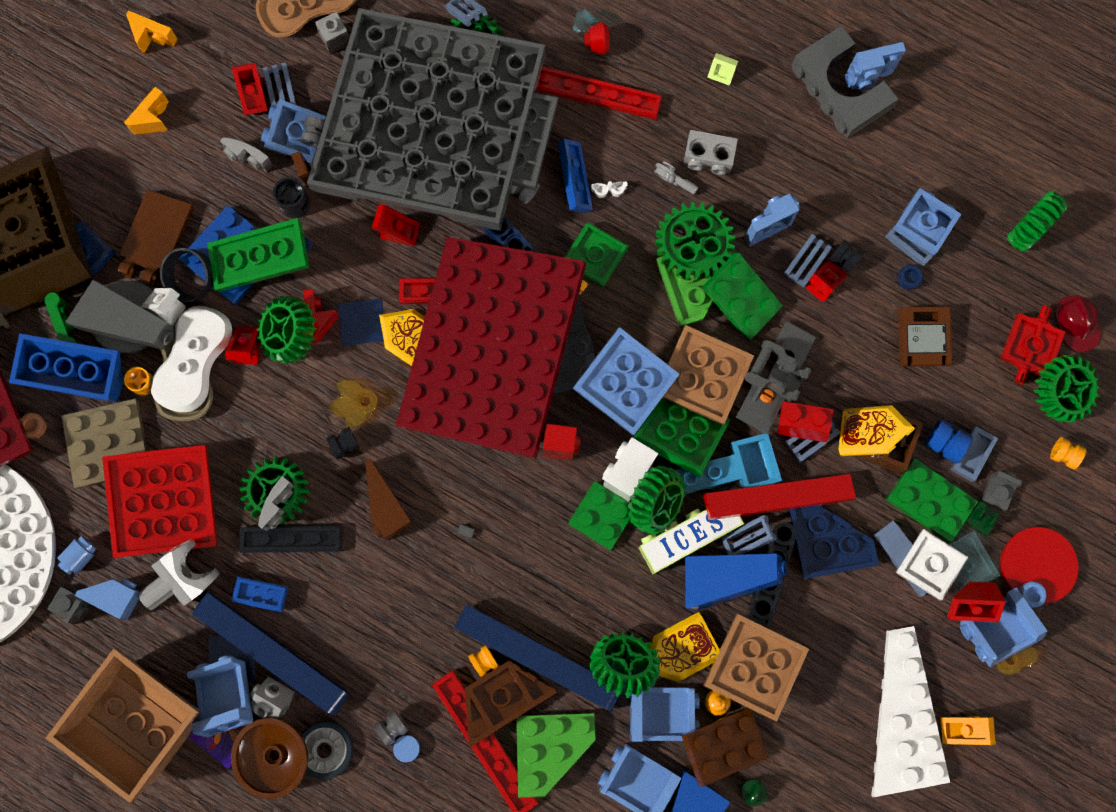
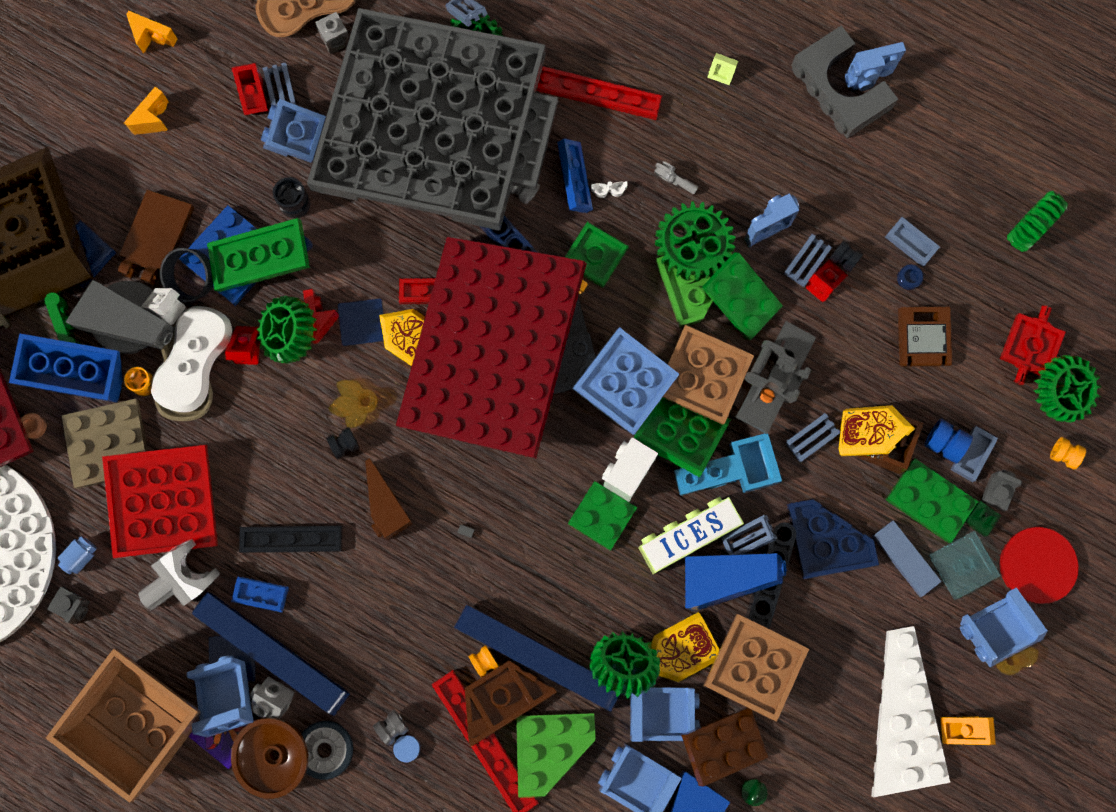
medium blue slope [75,578,140,620] -> none
light grey slope [220,137,273,172] -> none
green gear [240,456,310,524] -> none
light grey slope [258,476,294,531] -> none
reddish brown tile [291,151,313,192] -> none
flat silver wheel [300,116,325,148] -> none
red slope [372,204,421,246] -> none
red brick [543,424,581,461] -> none
clear light blue plate [572,8,597,32] -> none
red cone [584,22,610,55] -> none
green gear [628,465,686,535] -> none
light grey brick [683,130,738,175] -> none
red tile [703,474,856,520] -> none
light orange plate [705,690,731,716] -> none
red brick [777,401,834,443] -> none
medium blue plate [893,188,961,255] -> none
white tile [896,529,968,601] -> none
red slope [947,581,1006,622] -> none
medium blue tile [1019,582,1047,608] -> none
dark red piece [1055,295,1101,352] -> none

